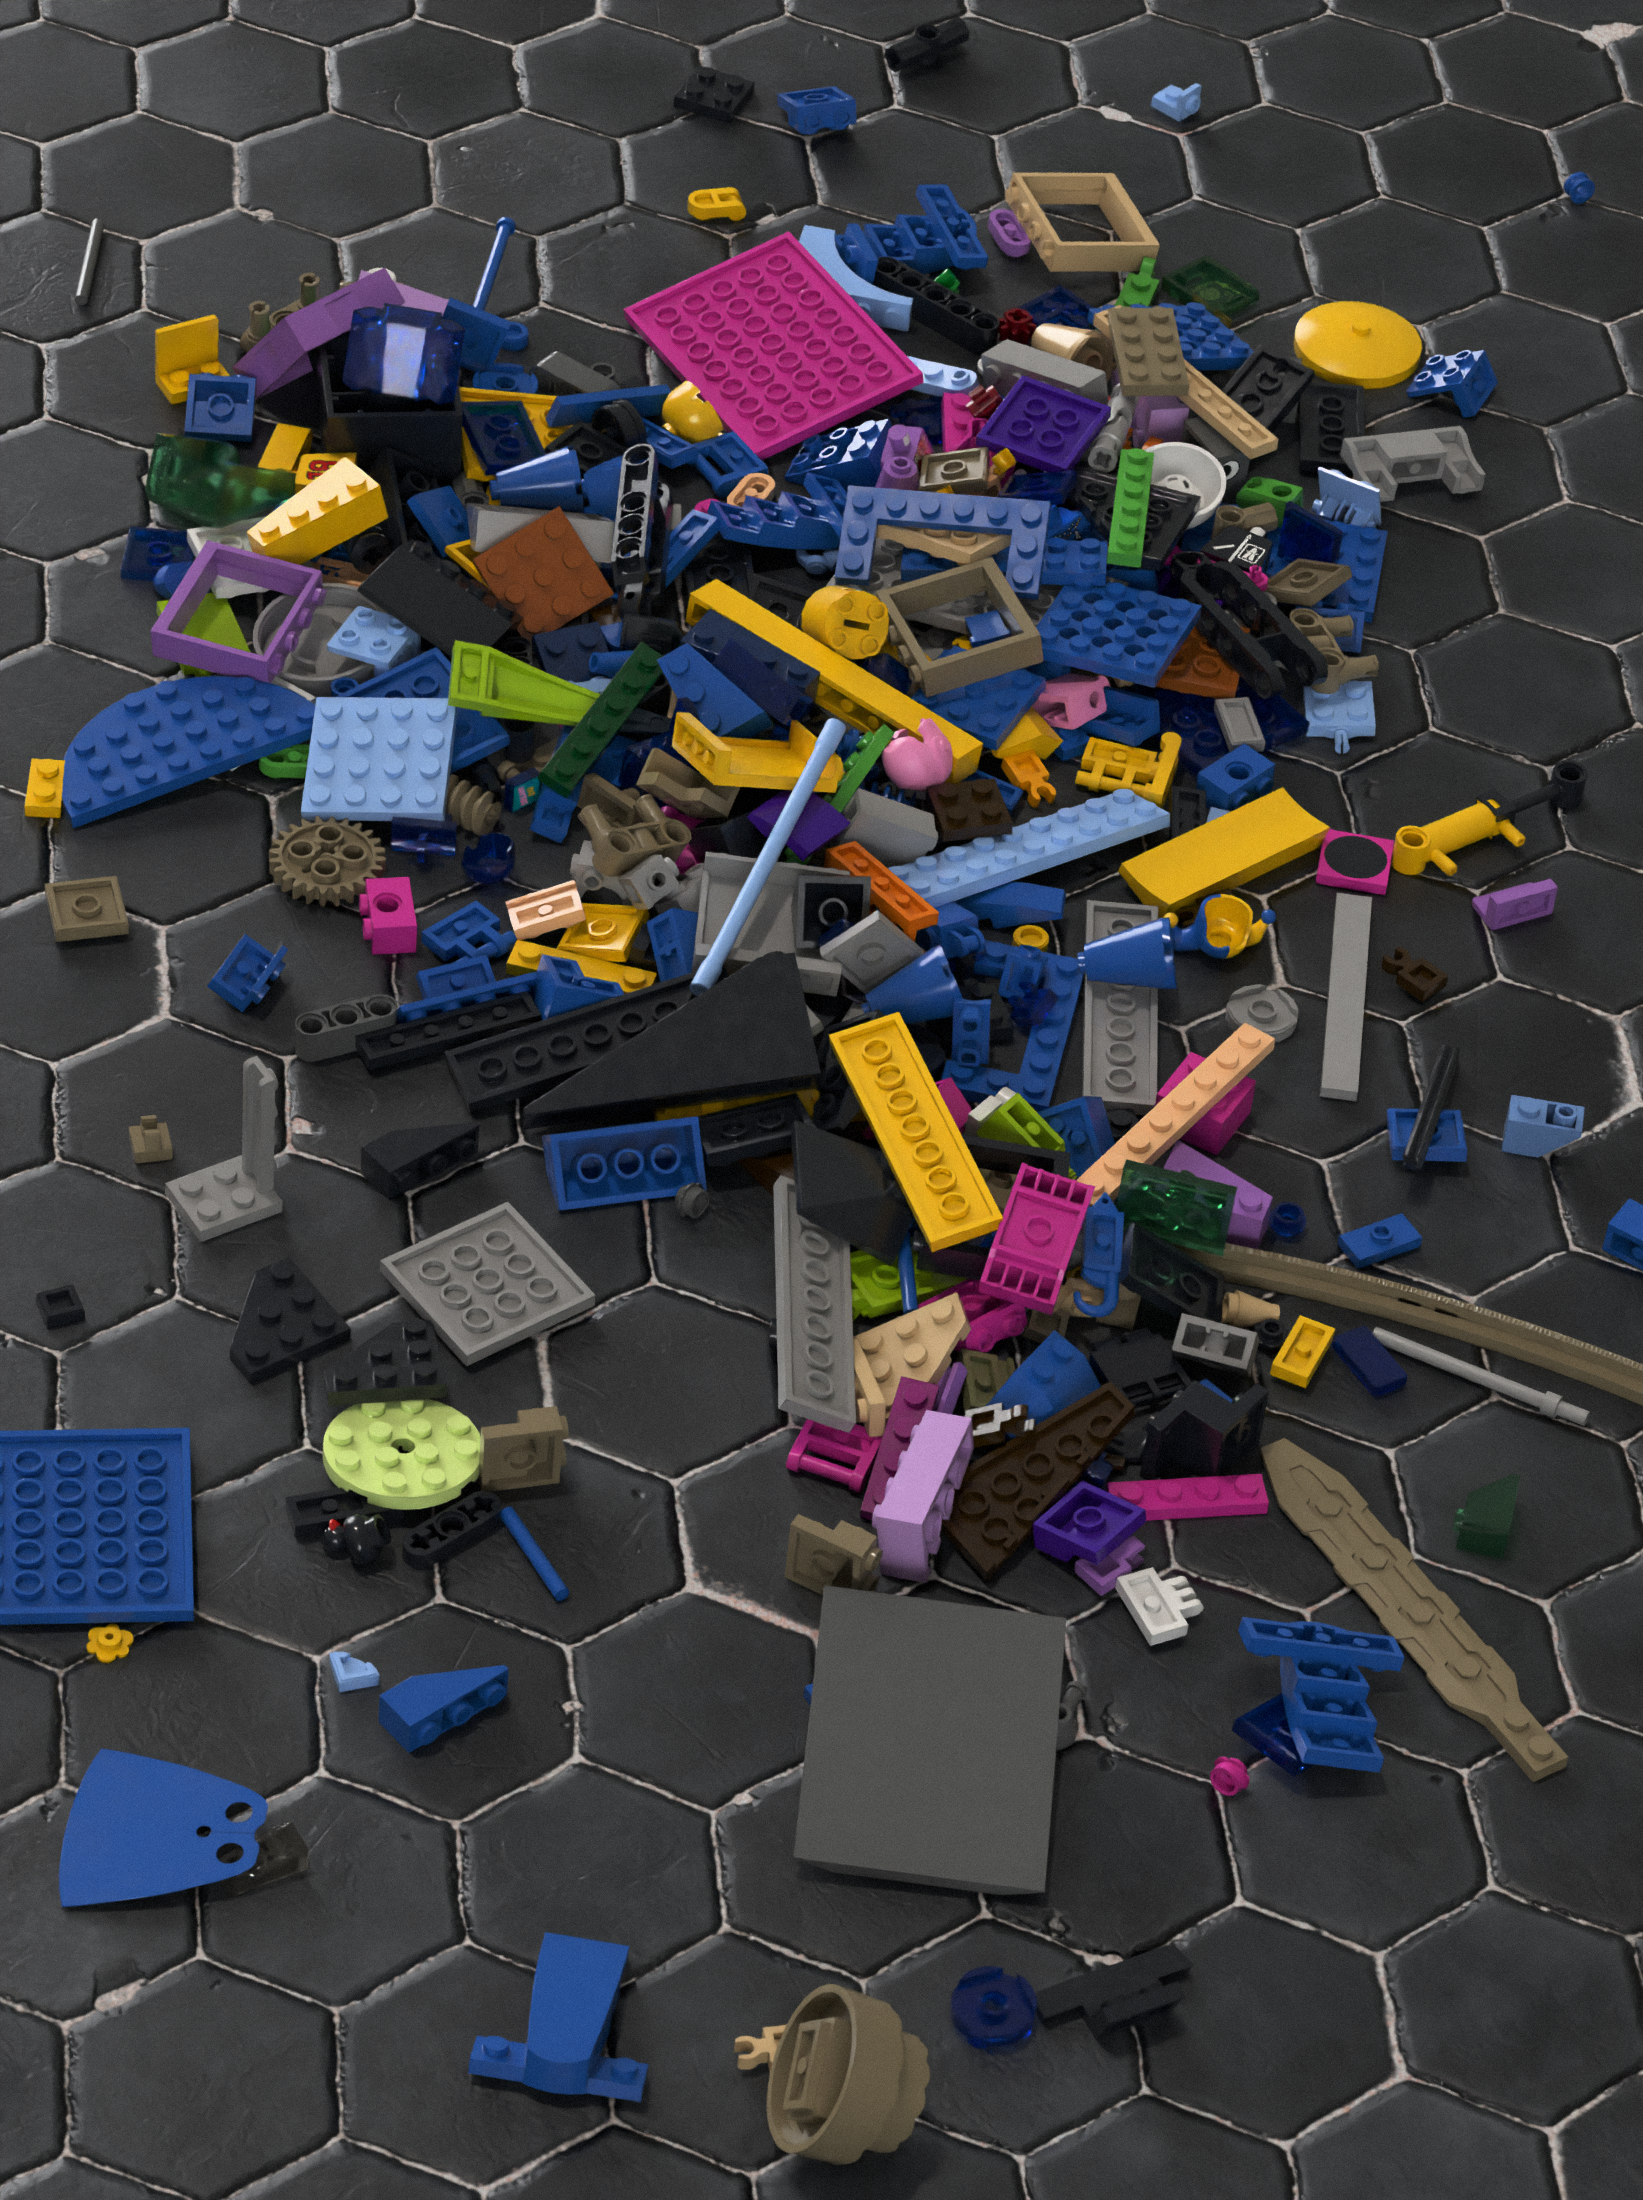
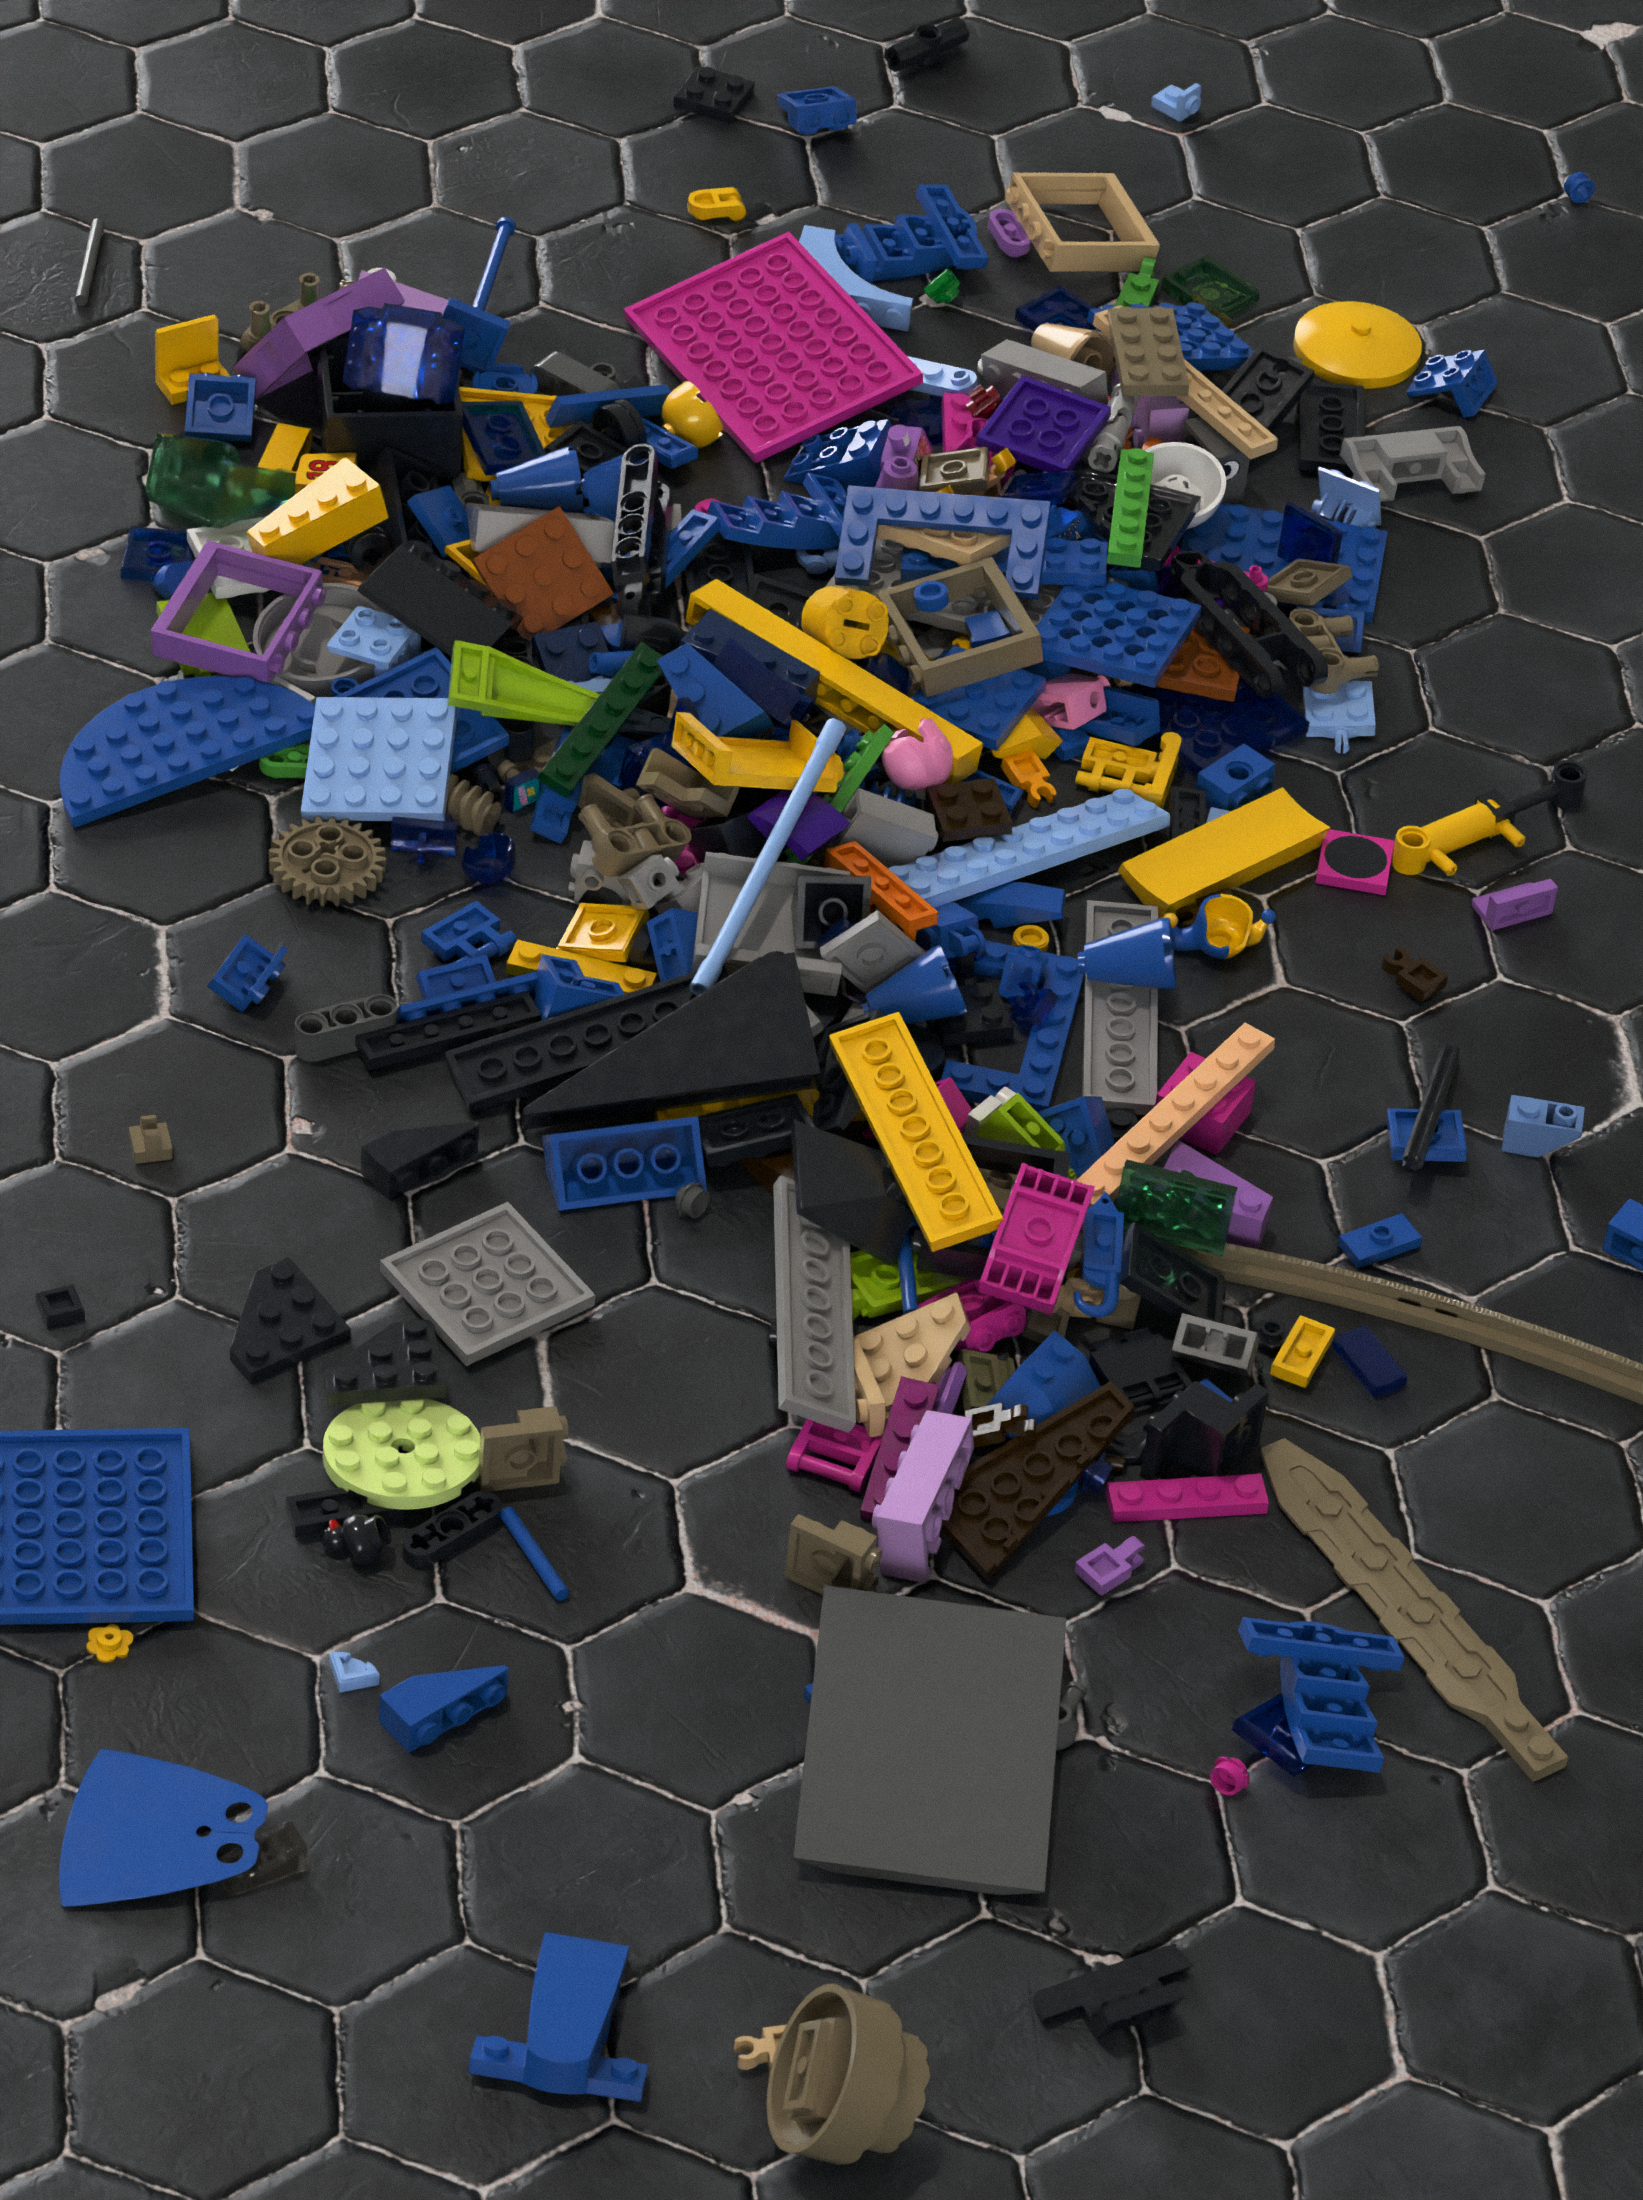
yellow plate [25,759,65,818] -> none
dark tan plate [44,876,129,942] -> none
light grey bracket [165,1056,282,1242] -> none
dark pink brick [359,877,417,955] -> none
blue tile [501,322,529,351] -> none
light nougat plate [505,880,586,940] -> none
blue plate [687,431,768,498] -> none
light nougat plate [727,473,775,507] -> none
black beam [872,257,1000,356] -> none
clear blue plate [950,1966,1037,2049] -> none
blue hips [952,998,991,1067] -> none
dark red gear [998,308,1037,345] -> none
dark purple plate [1033,1481,1146,1565] -> none
white hinge [1115,1567,1204,1646] -> none
black torso [1200,526,1273,592] -> none
dark tan piece [1211,502,1278,540] -> none
light grey tile [1214,697,1265,752] -> none
tan cone [1221,1290,1280,1328] -> none
light grey tile [1225,984,1299,1042] -> none
bright green leg [1236,476,1303,531] -> none
clear blue plate [1269,1202,1306,1236] -> none
light grey tile [1320,893,1372,1101] -> none
light grey bar [1371,1327,1590,1426] -> none
clear green slope [1452,1474,1520,1559] -> none
none -> blue tile [914,581,949,612]

